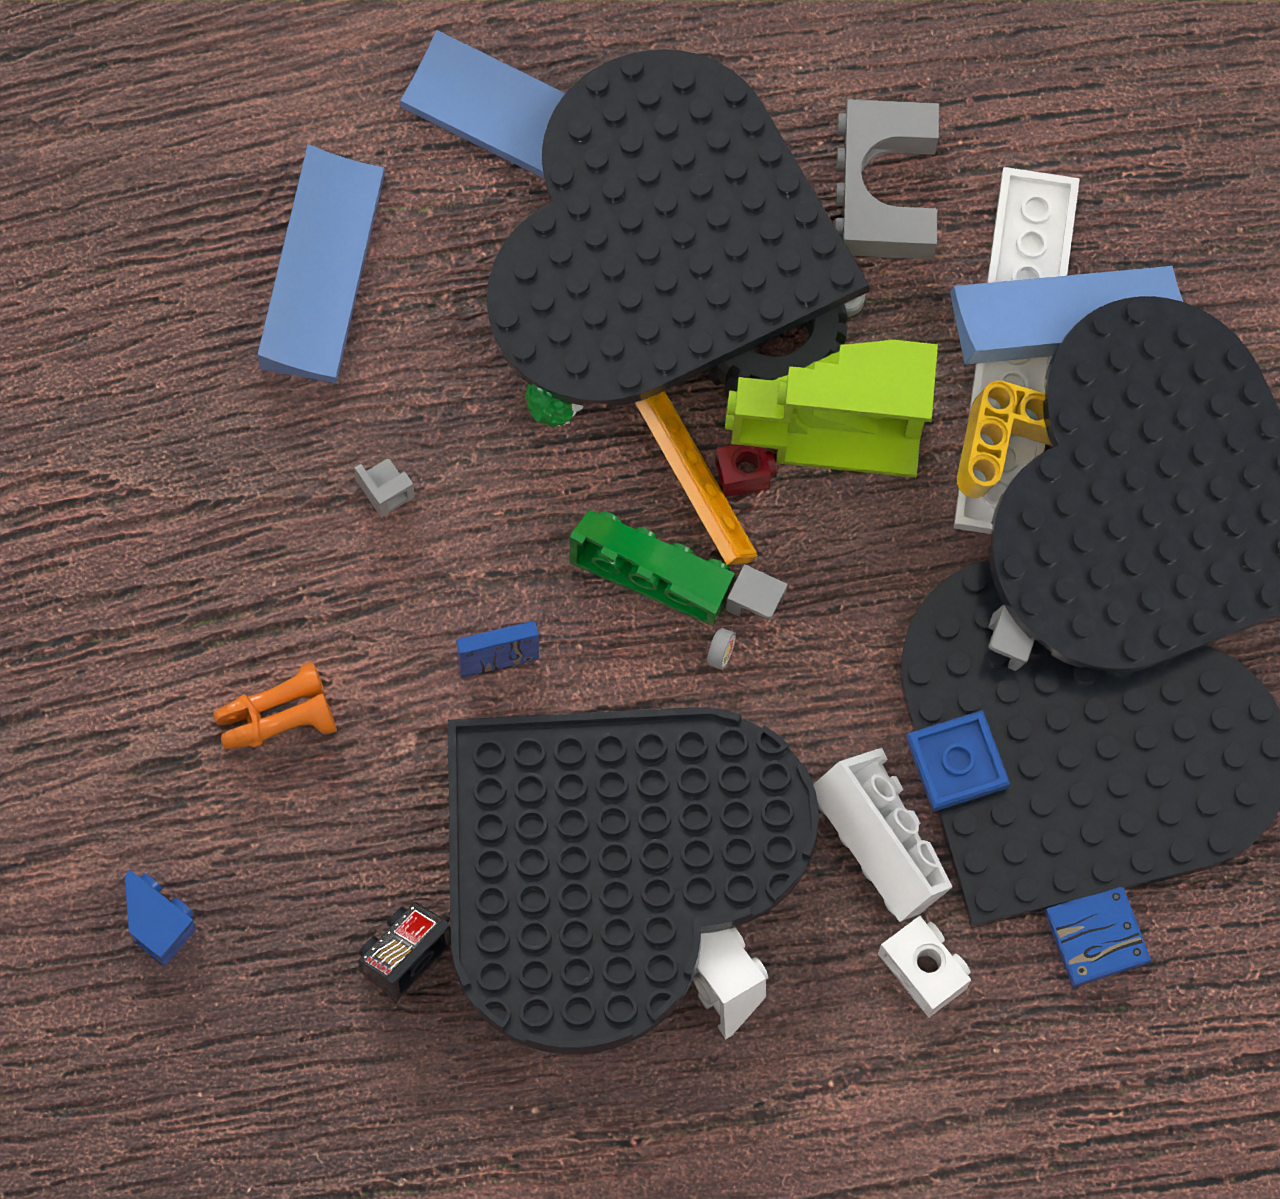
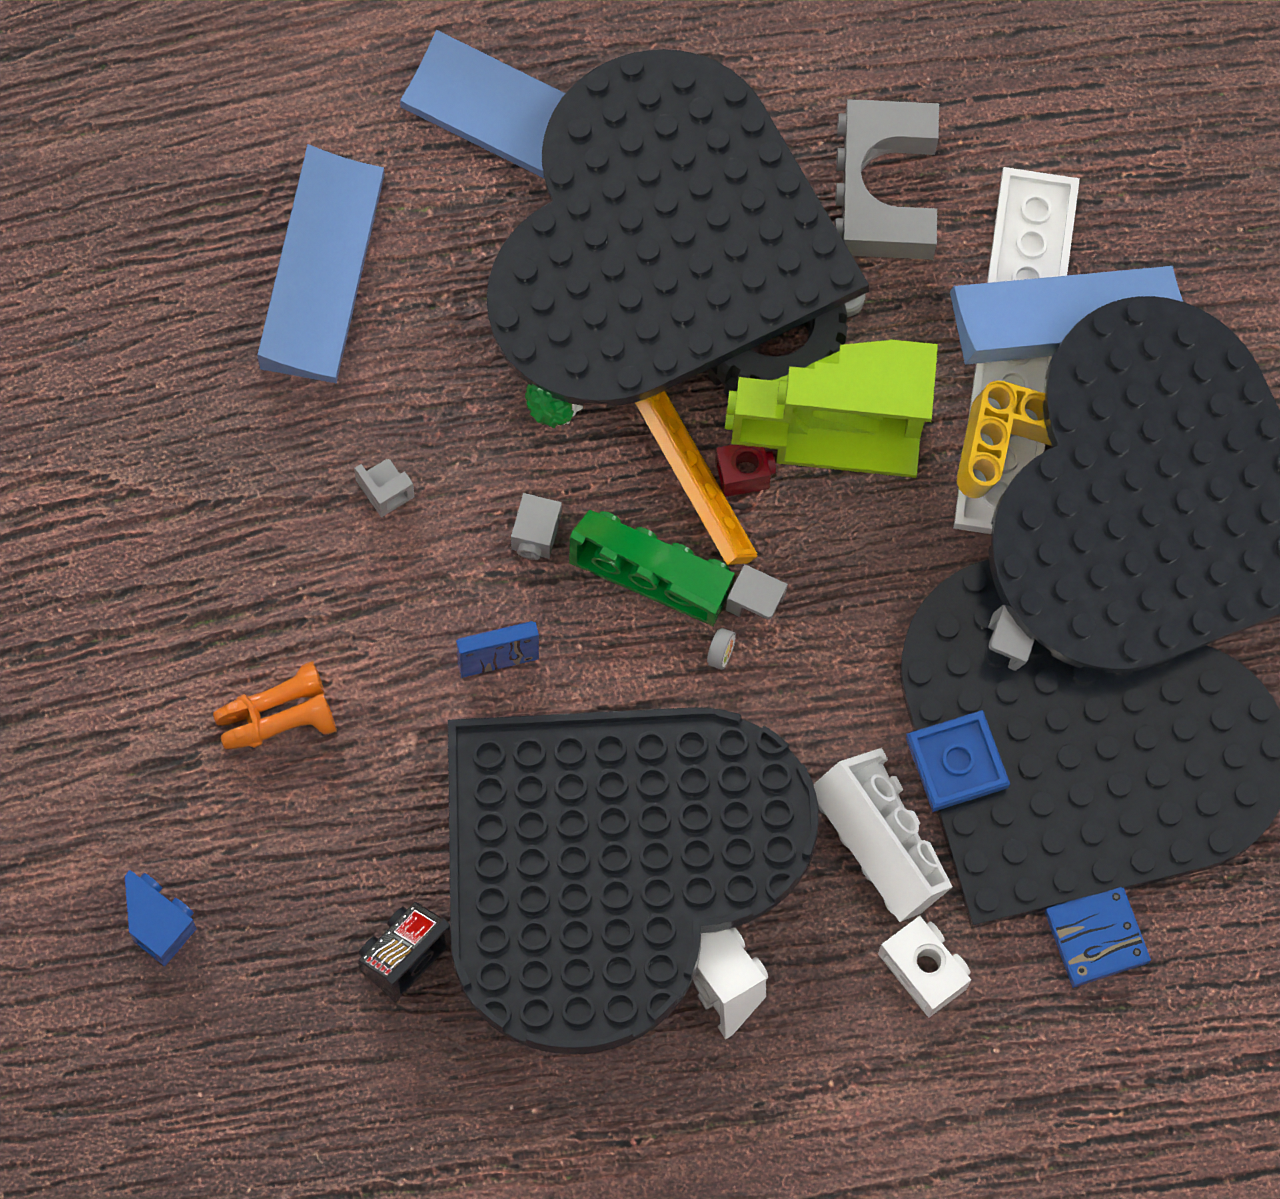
none -> light grey brick [511,493,562,560]

